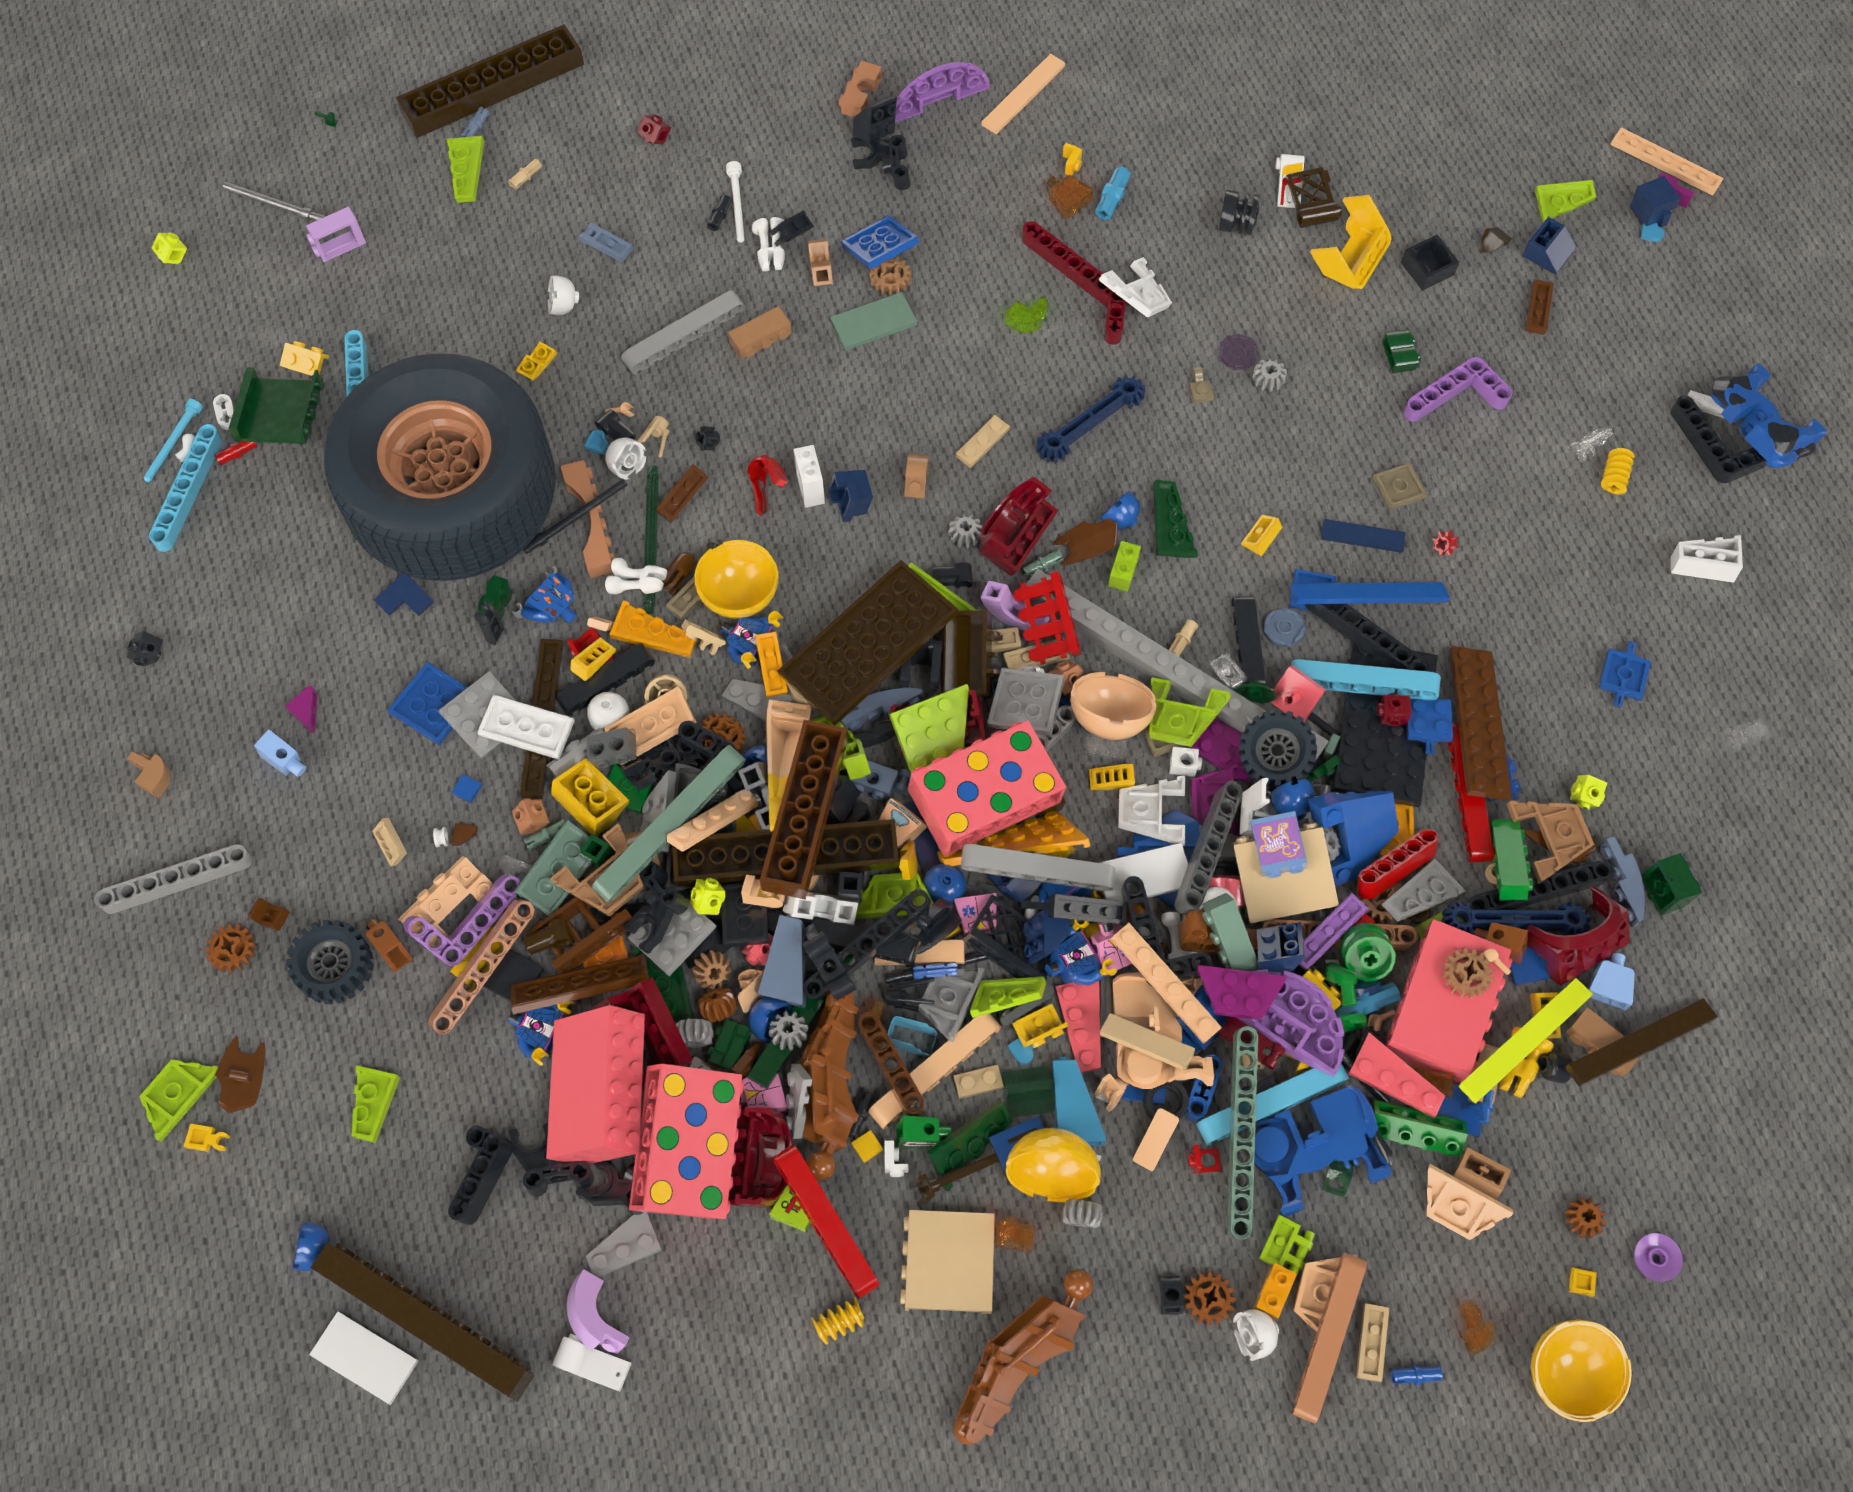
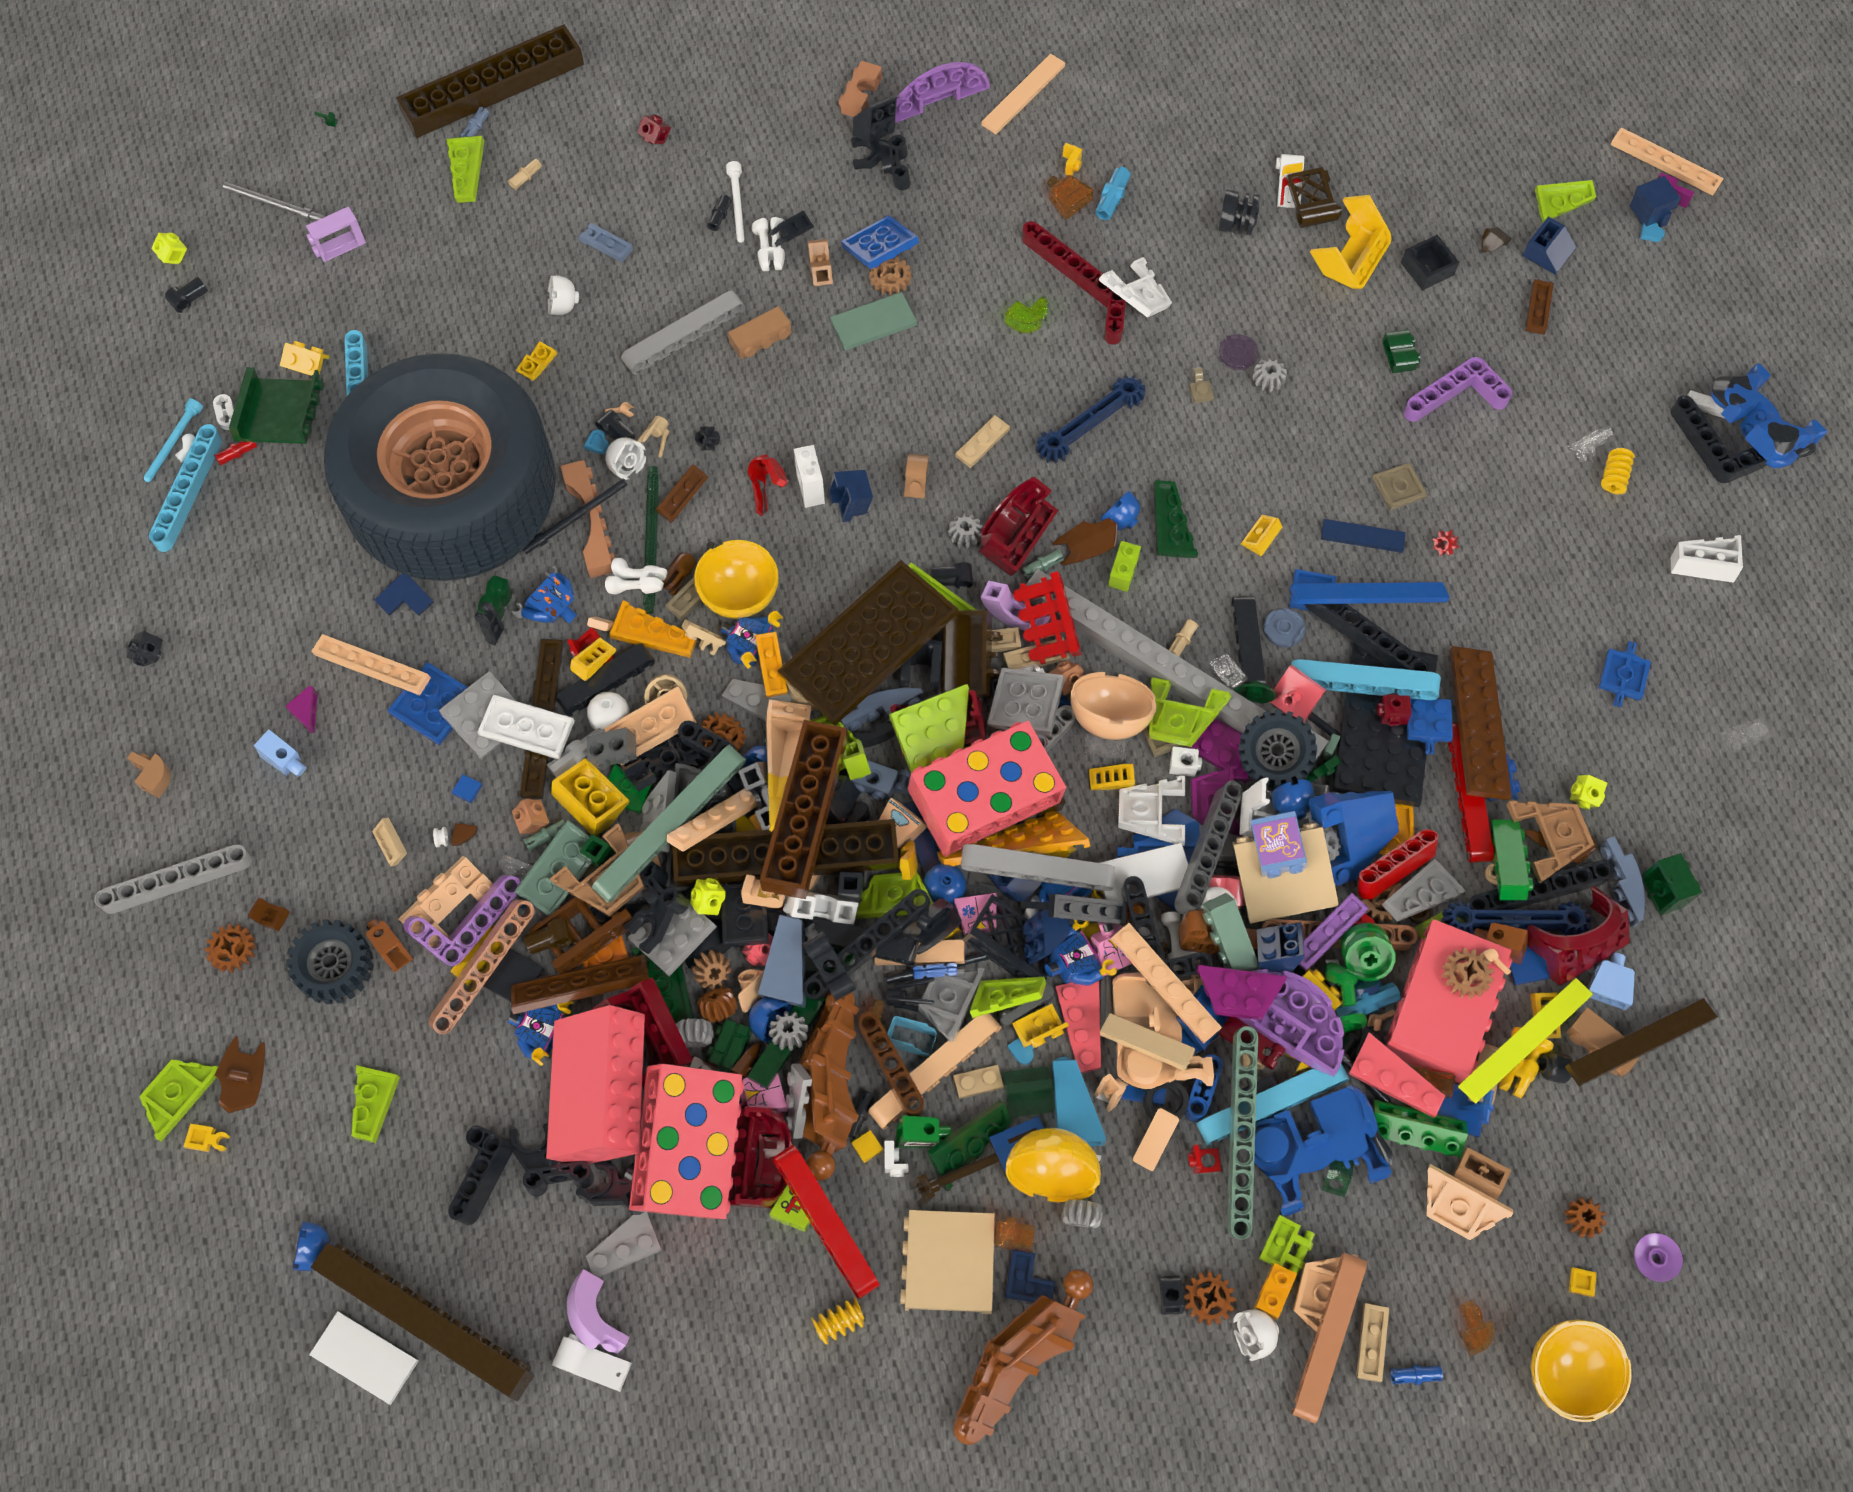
none -> black piece [165,277,208,313]
none -> light nougat plate [312,634,430,695]
none -> dark blue tile [1005,1249,1056,1303]

